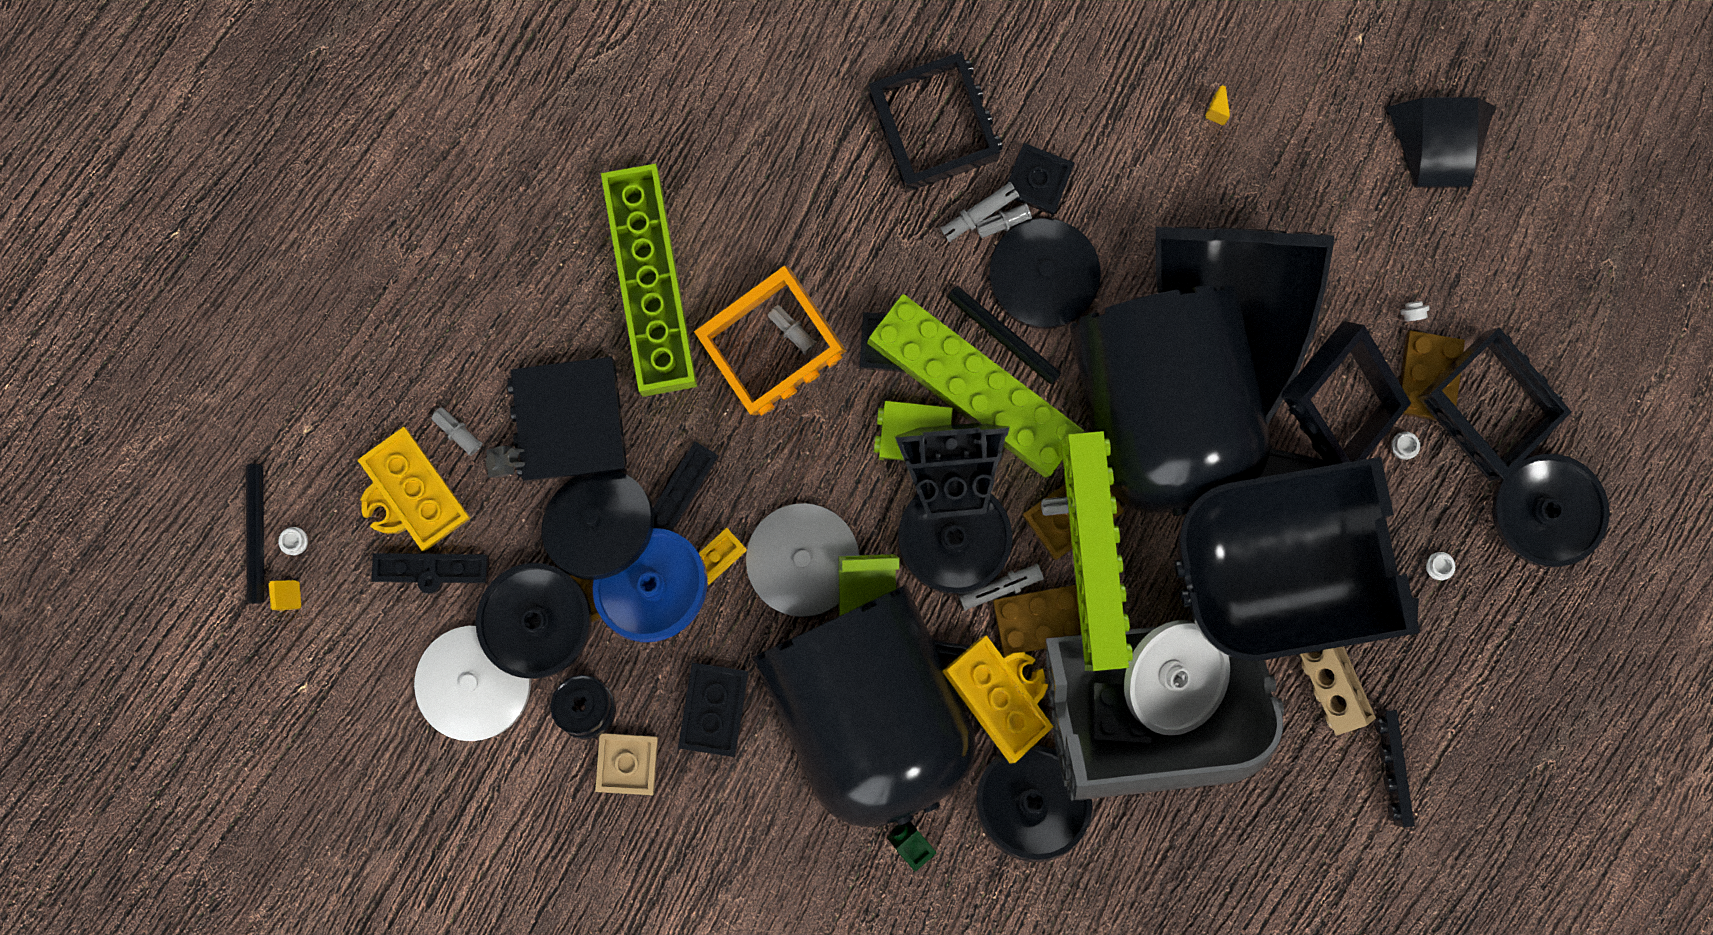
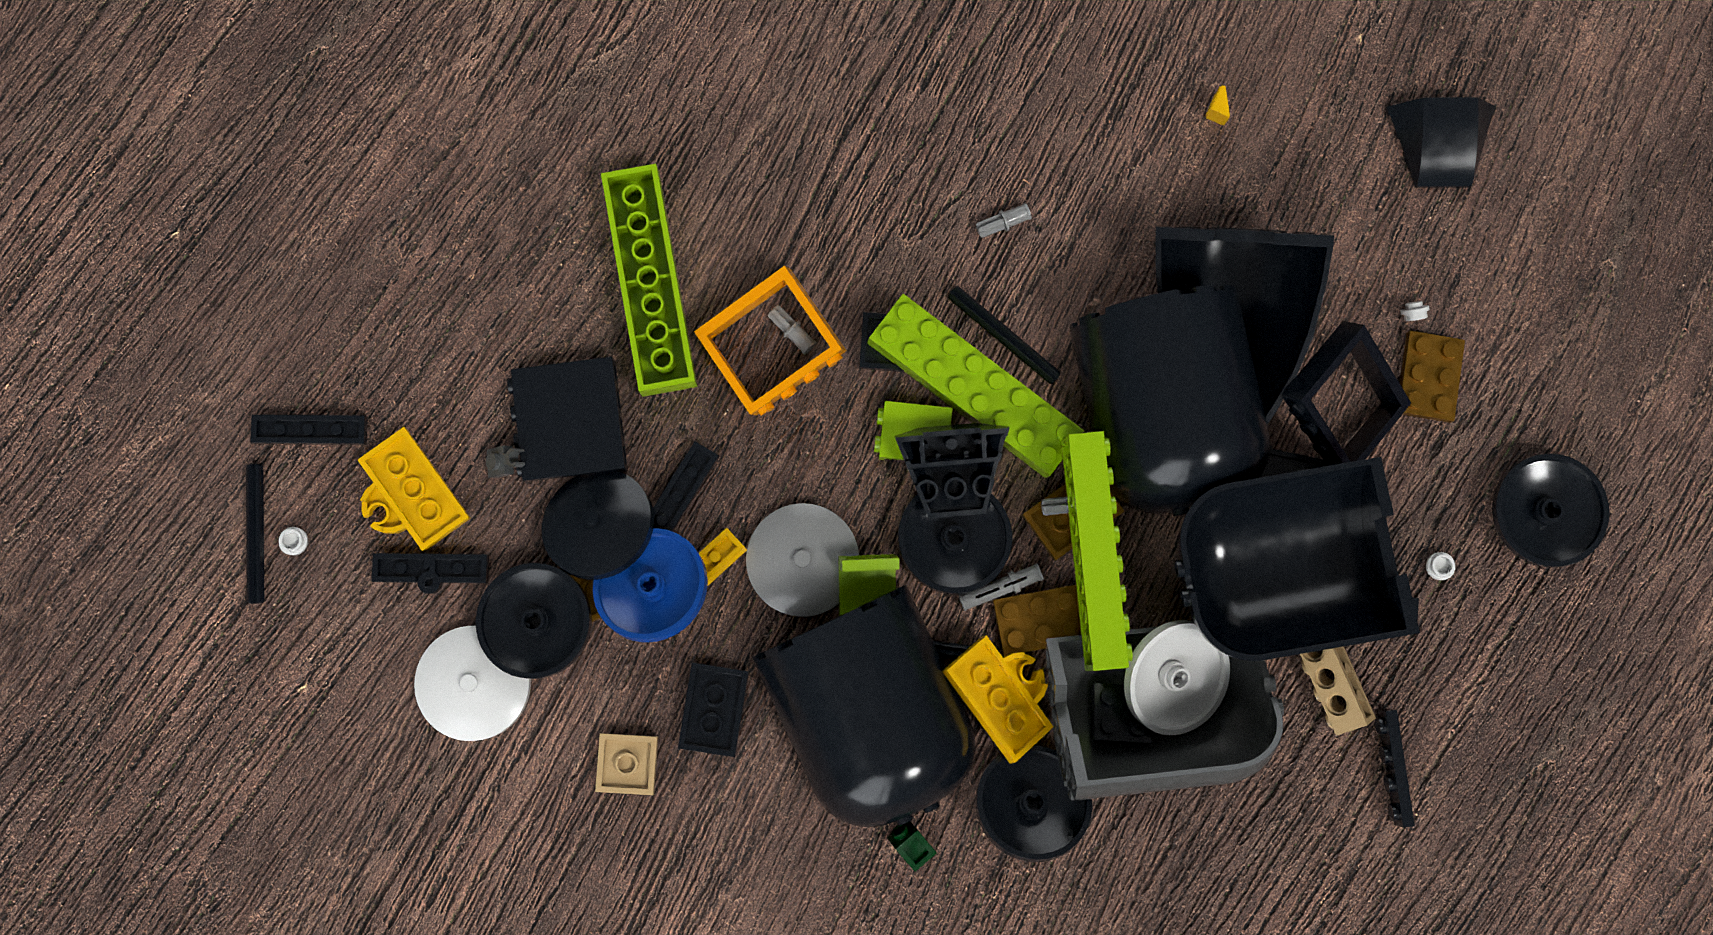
yellow slope [269,580,301,611] -> none
light grey axle [431,407,483,456] -> none
black wheel [550,675,616,740] -> none
black window [868,51,1003,193] -> none
light grey pin [940,182,1020,242] -> none
black dish [989,218,1101,329] -> none
black plate [1005,143,1075,215] -> none
white plate [1391,432,1420,460] -> none
black window [1417,327,1572,481] -> none
none -> black plate [250,415,368,445]

